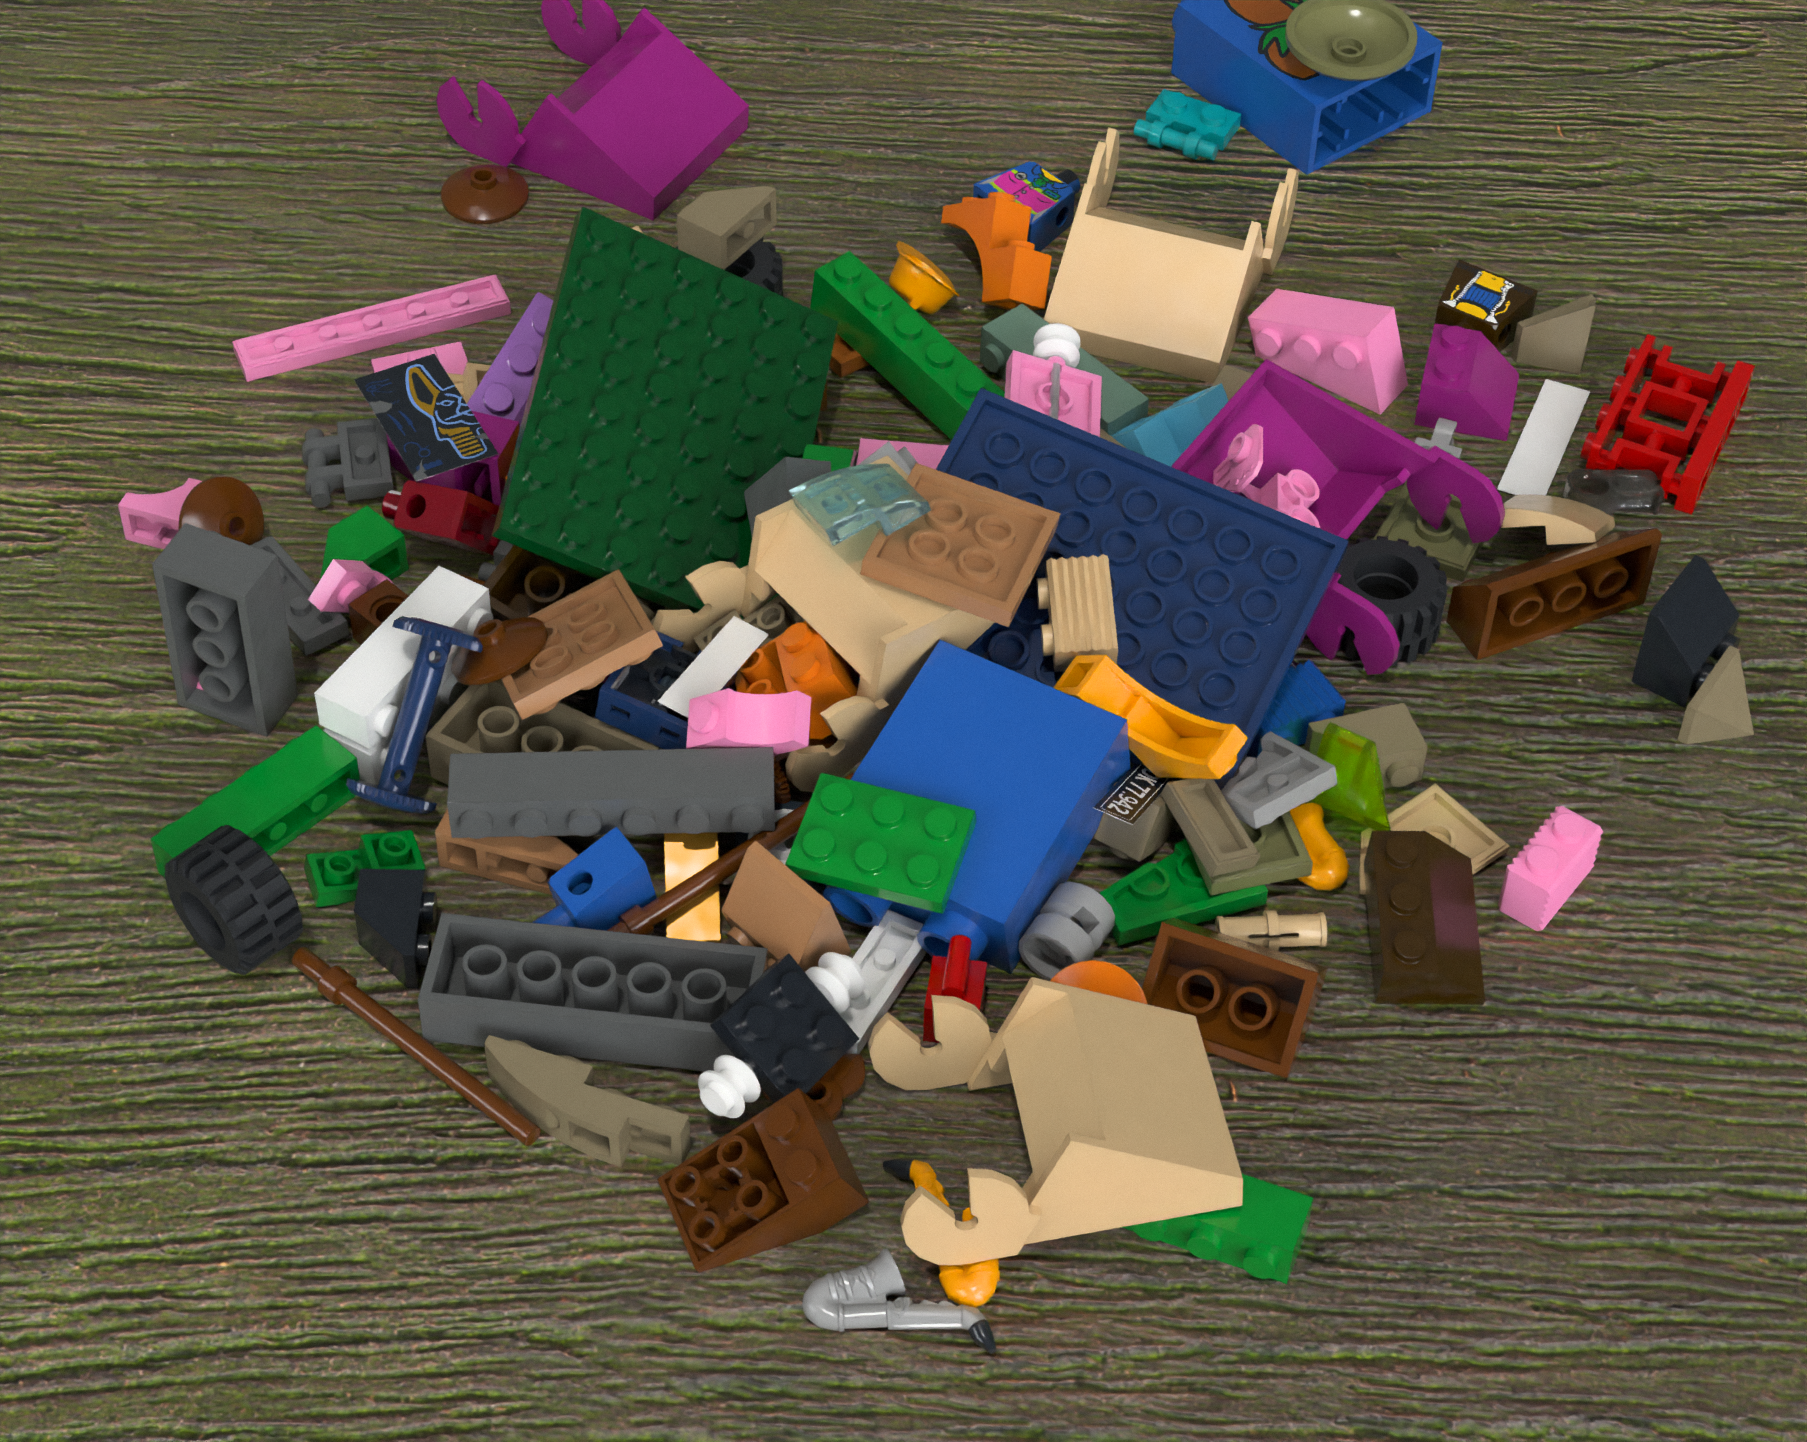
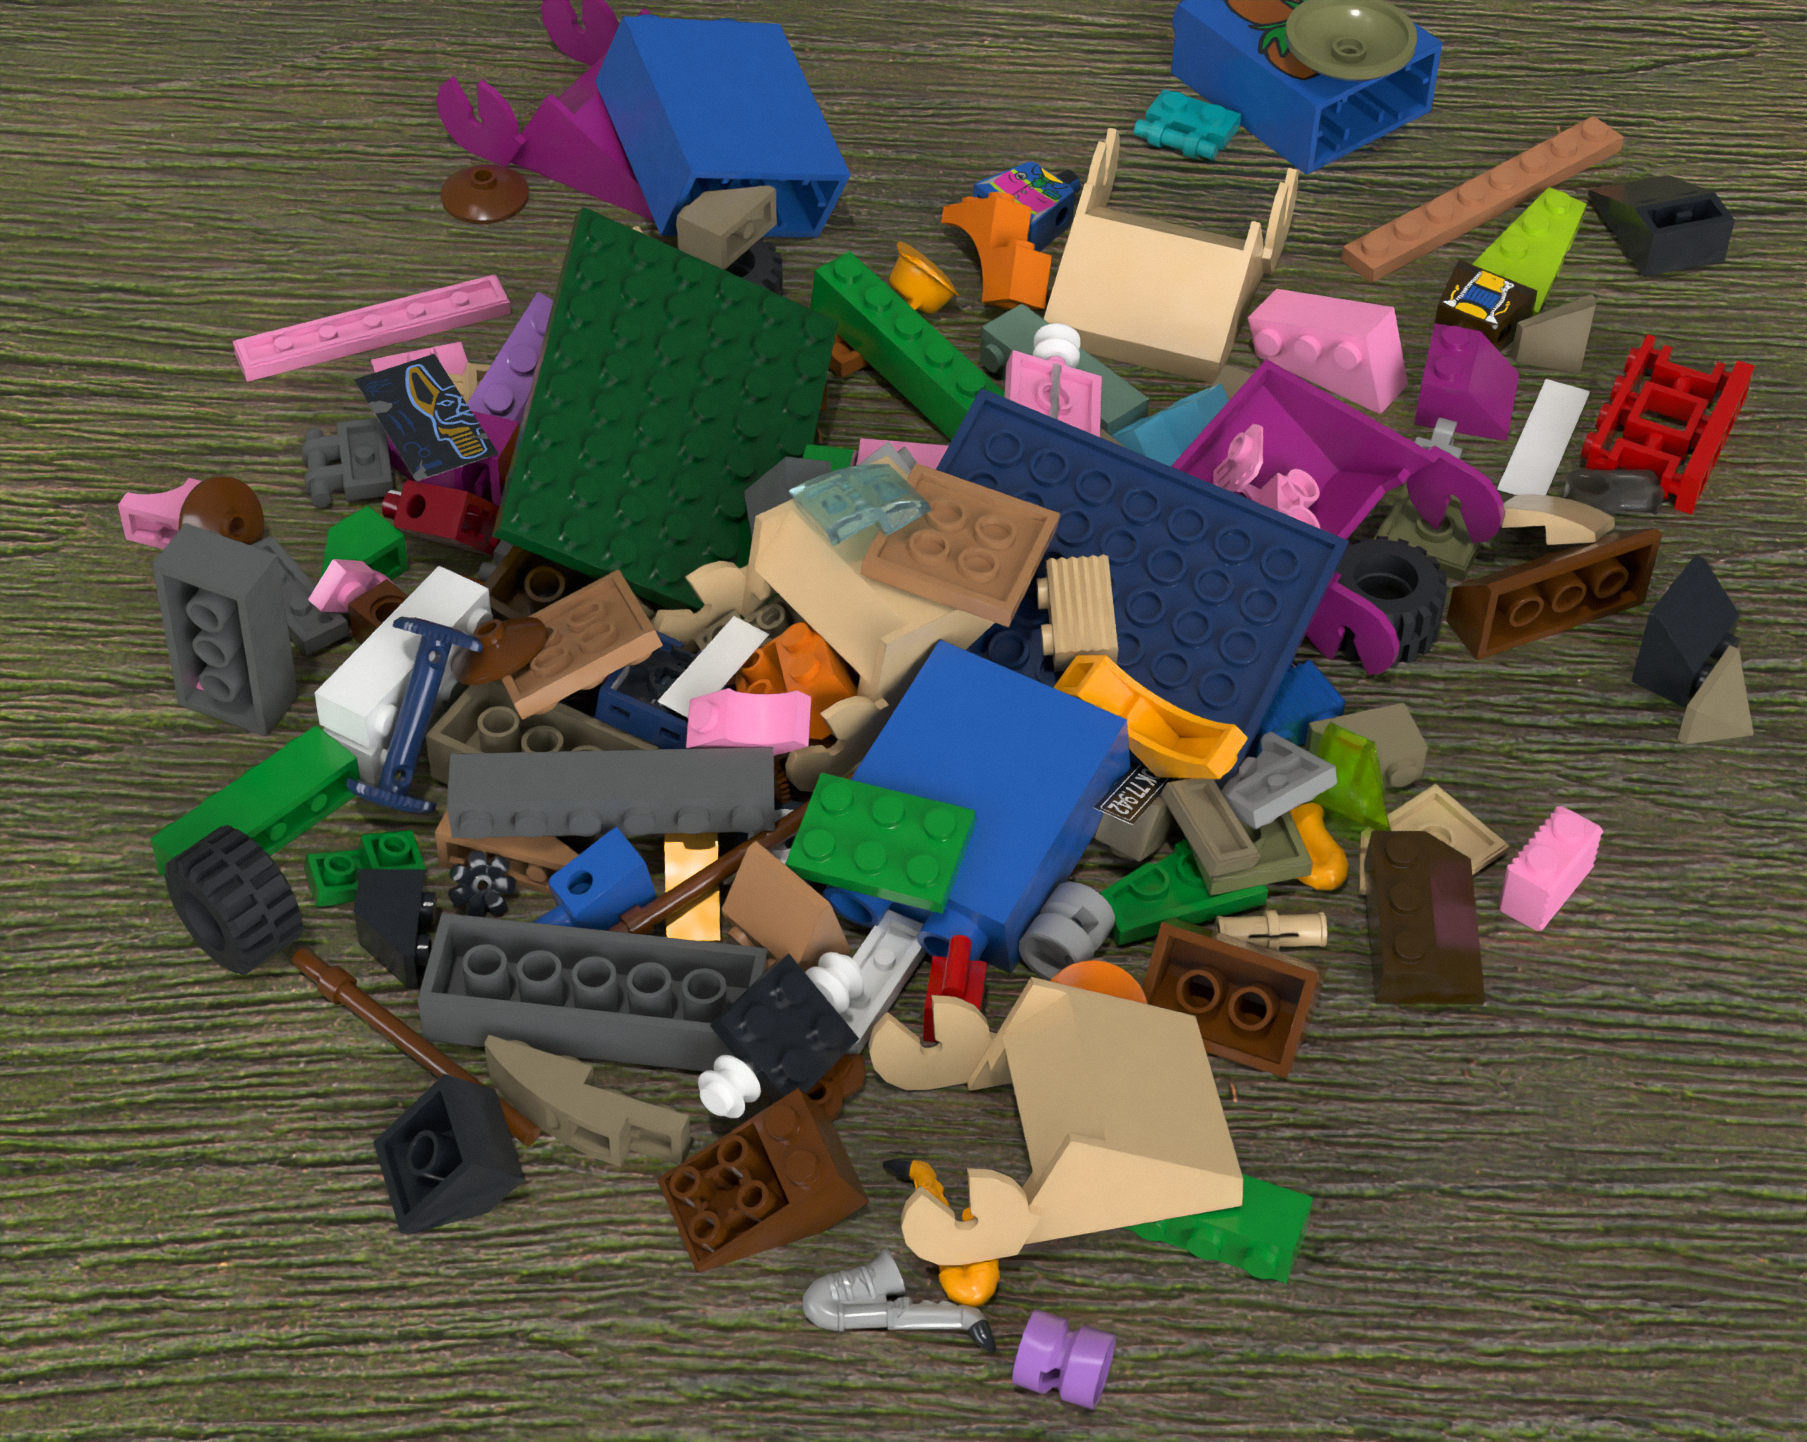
none -> black slope [373,1074,525,1235]
none -> black plant [448,850,516,917]
none -> blue brick [595,14,851,237]
none -> medium lavender wheel [1012,1309,1116,1410]
none -> nougat plate [1341,115,1624,283]
none -> lime wing [1472,187,1587,317]
none -> black slope [1588,175,1735,277]

